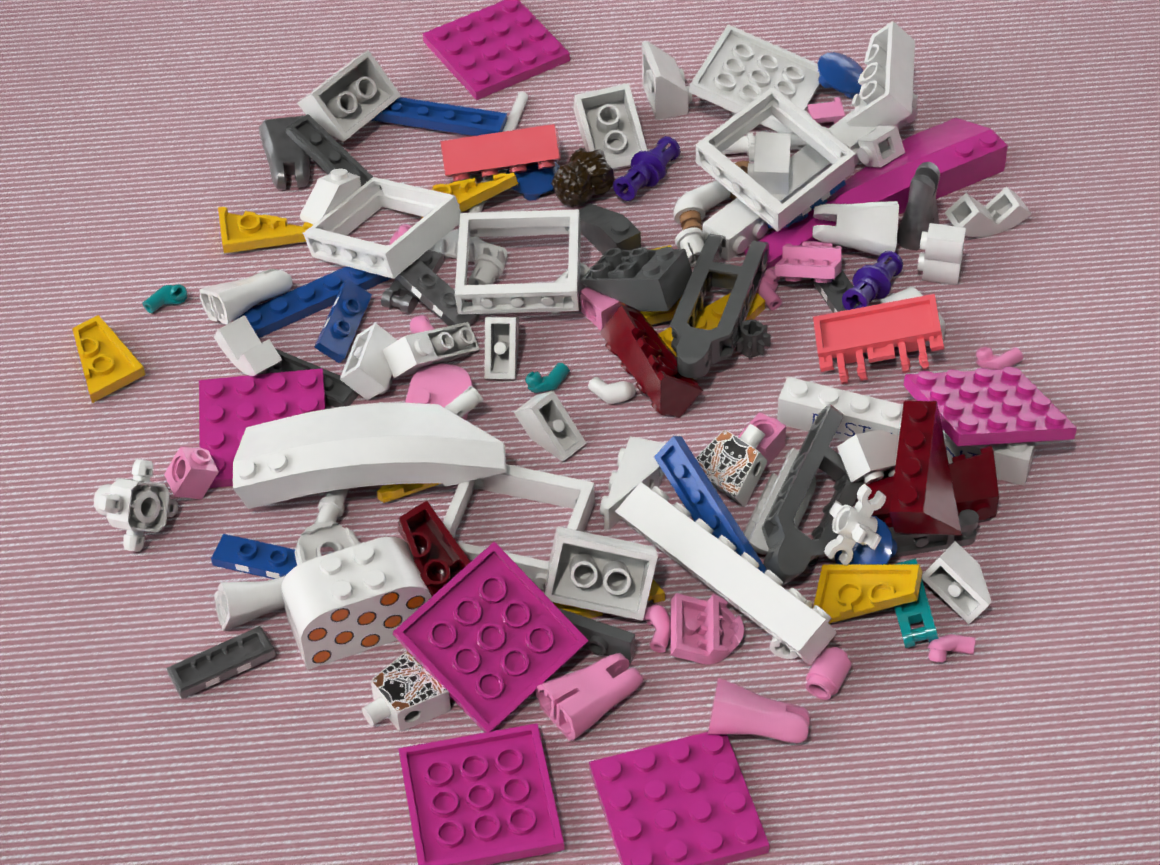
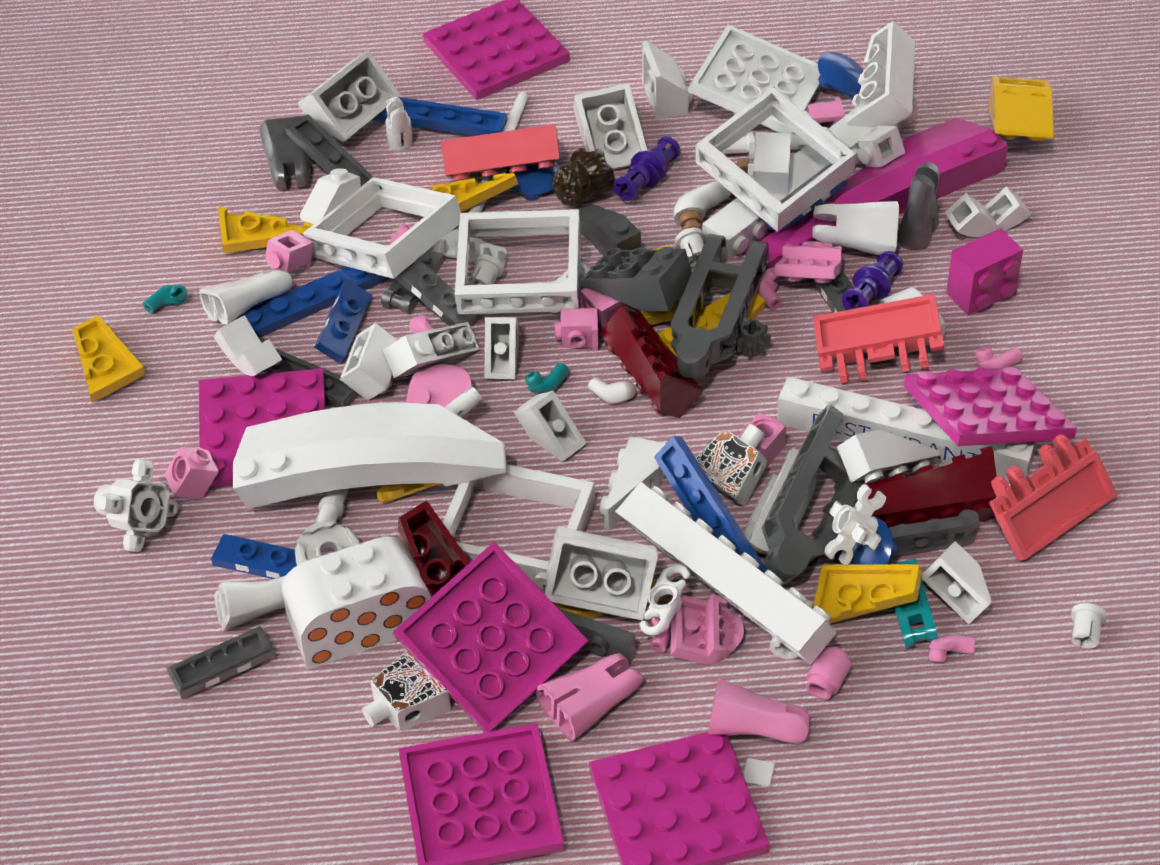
dark red wedge [890,401,962,535] -> none
white brick [917,223,966,285] -> none
none -> bright pink brick [265,230,314,273]
none -> white hinge [385,97,413,151]
none -> bright pink brick [555,308,598,351]
none -> white piece [639,564,691,636]
none -> white sticker [743,758,775,786]
none -> dark pink brick [946,228,1023,315]
none -> yellow slope [988,76,1054,141]
none -> coral hinge [989,434,1118,560]
none -> white bush [1071,603,1106,649]

